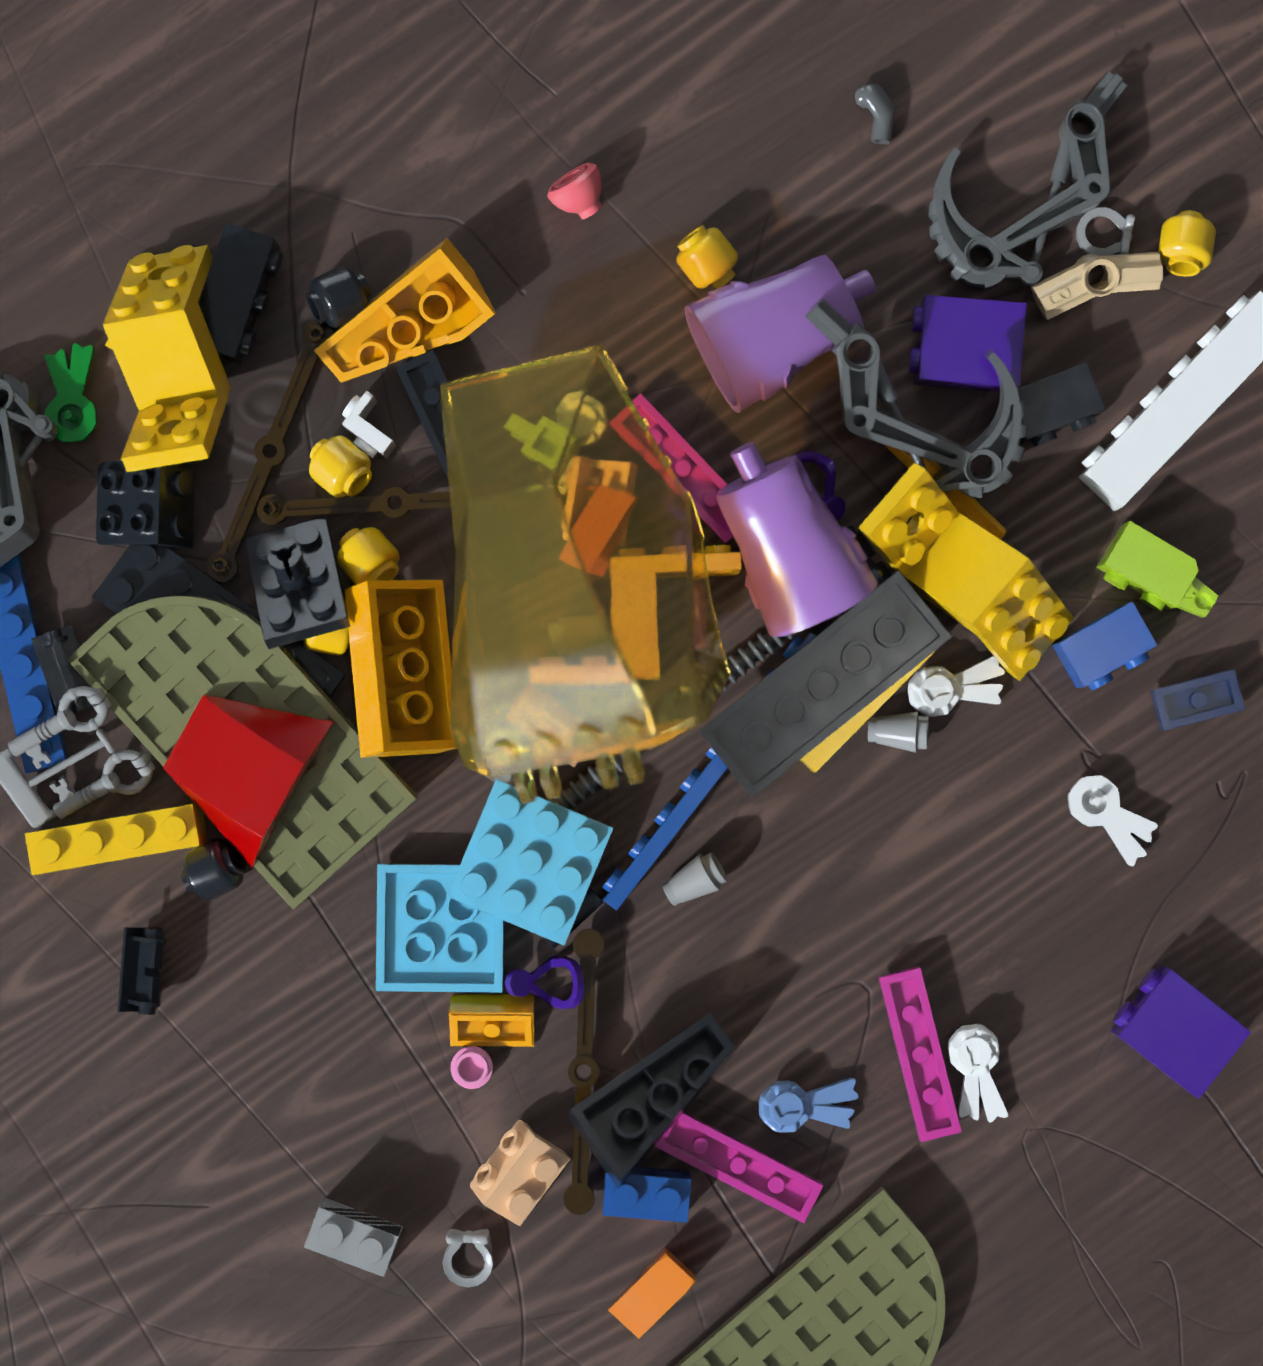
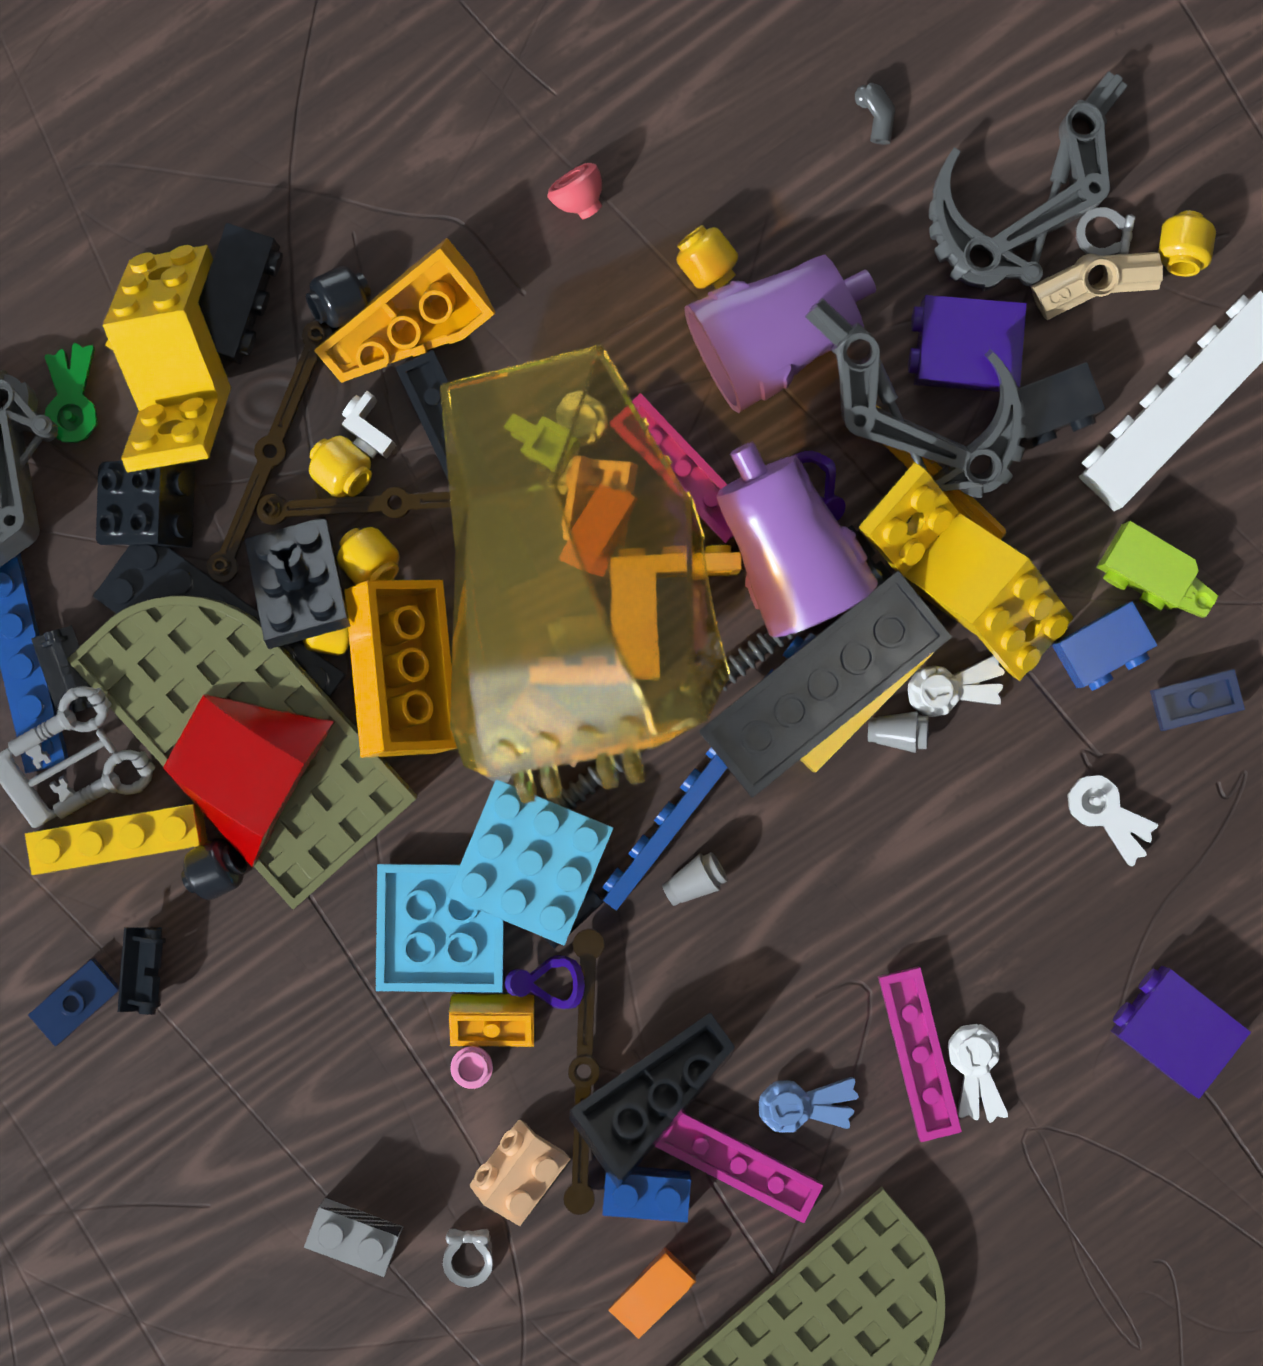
none -> dark blue plate [28,958,119,1047]

